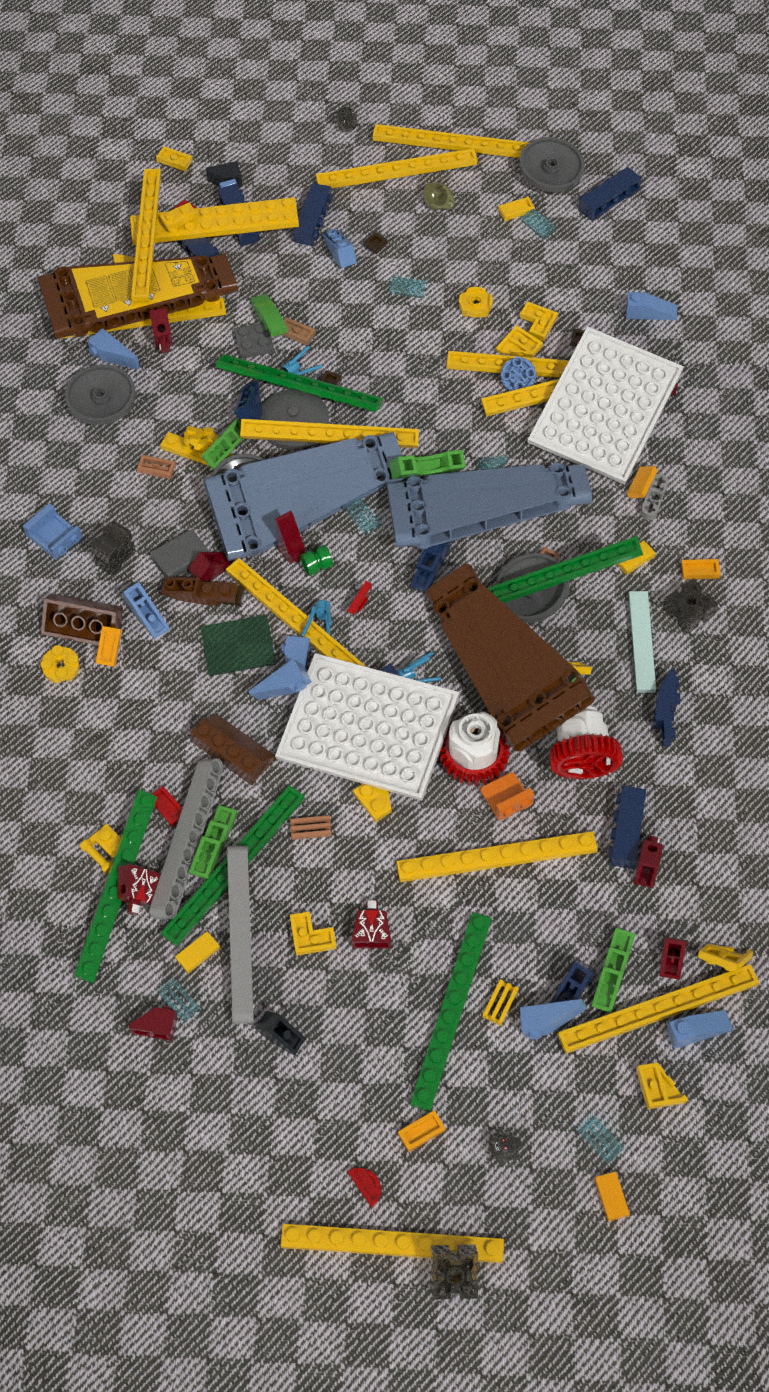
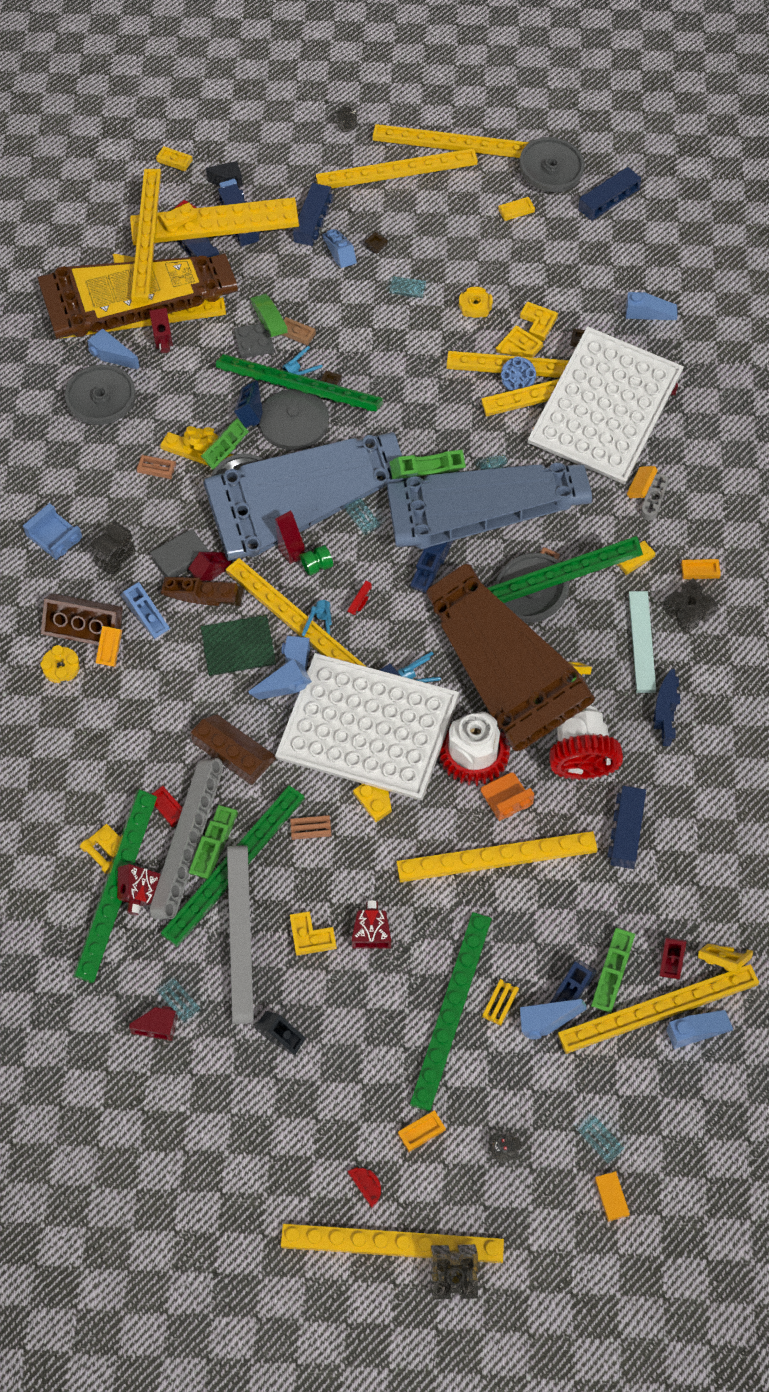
yellow tile [175,932,220,974] -> none
yellow plate [240,419,419,448] -> none
olive hair [423,182,455,210] -> none
clear light blue tile [521,209,556,240] -> none
dark red torso [633,836,663,888] -> none
yellow wing [636,1063,688,1110] -> none

